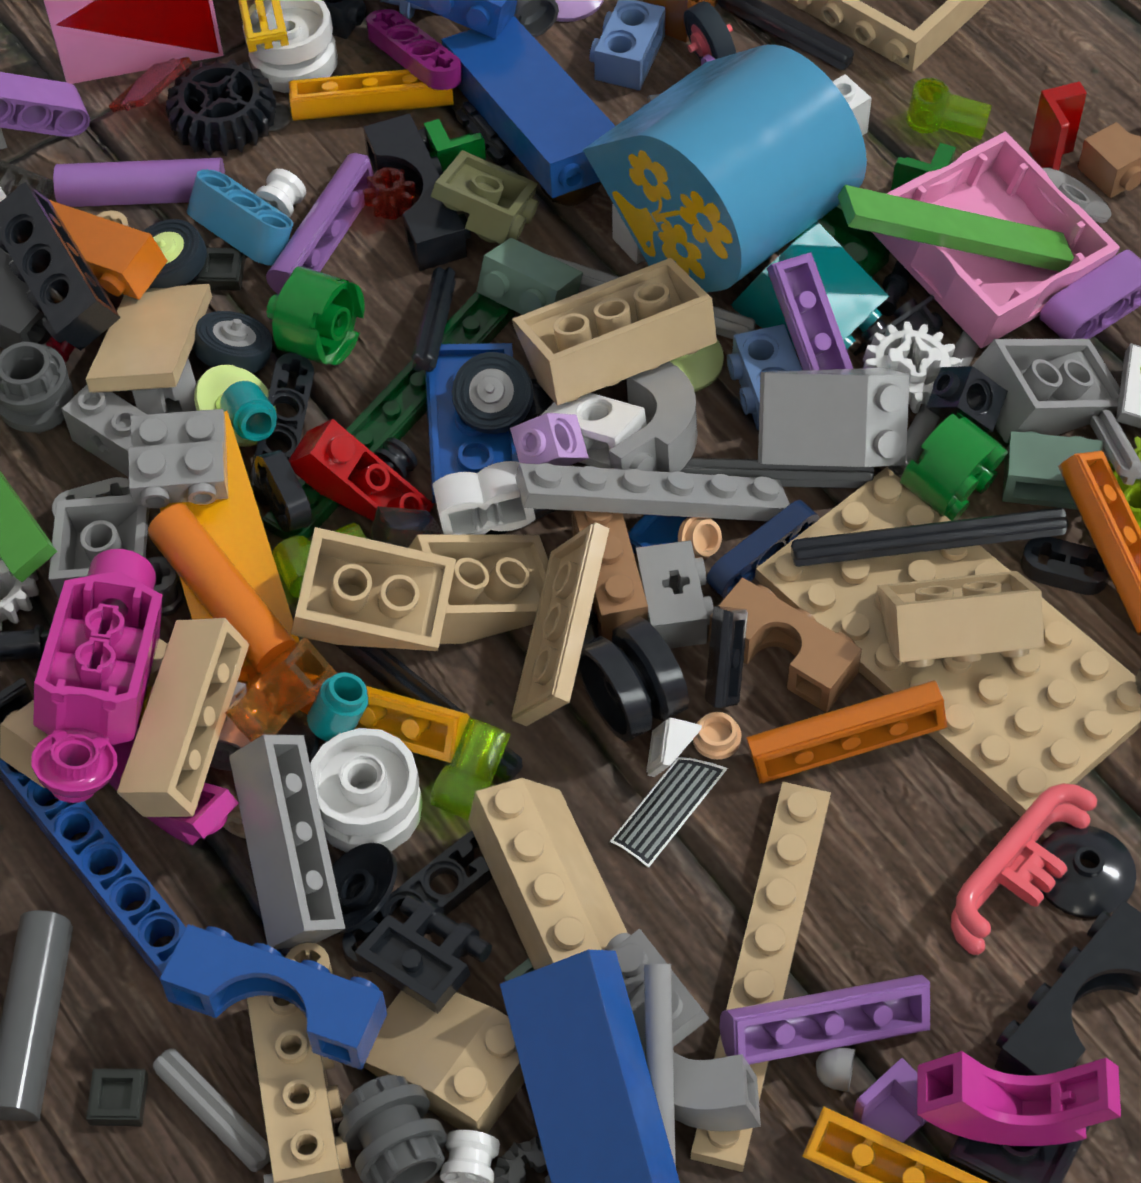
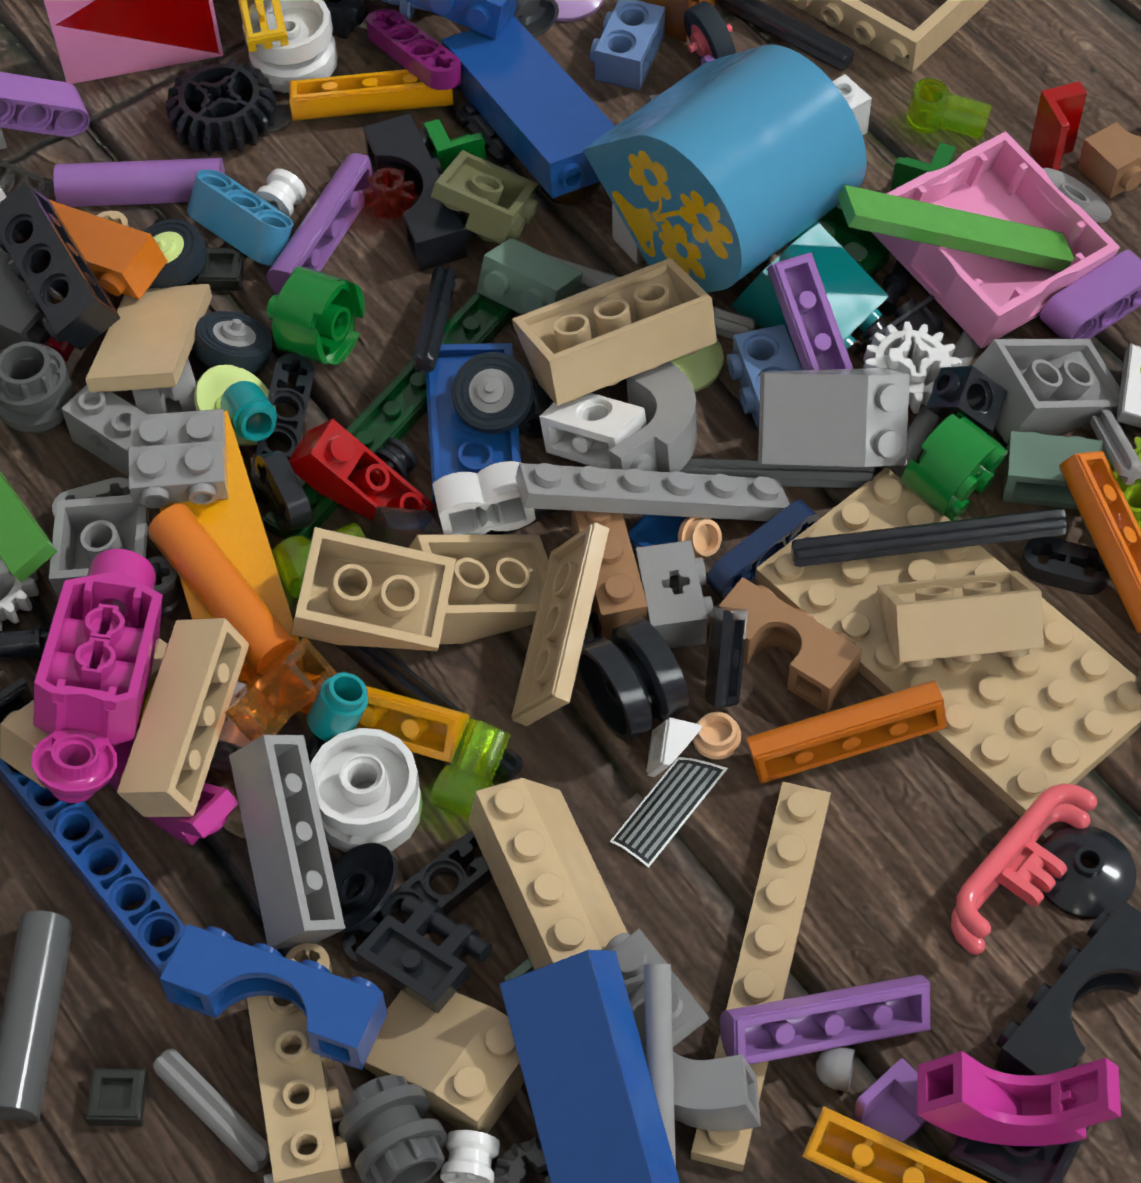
clear red piece [108,57,192,112] -> none
lavender brick [510,413,589,466] -> none

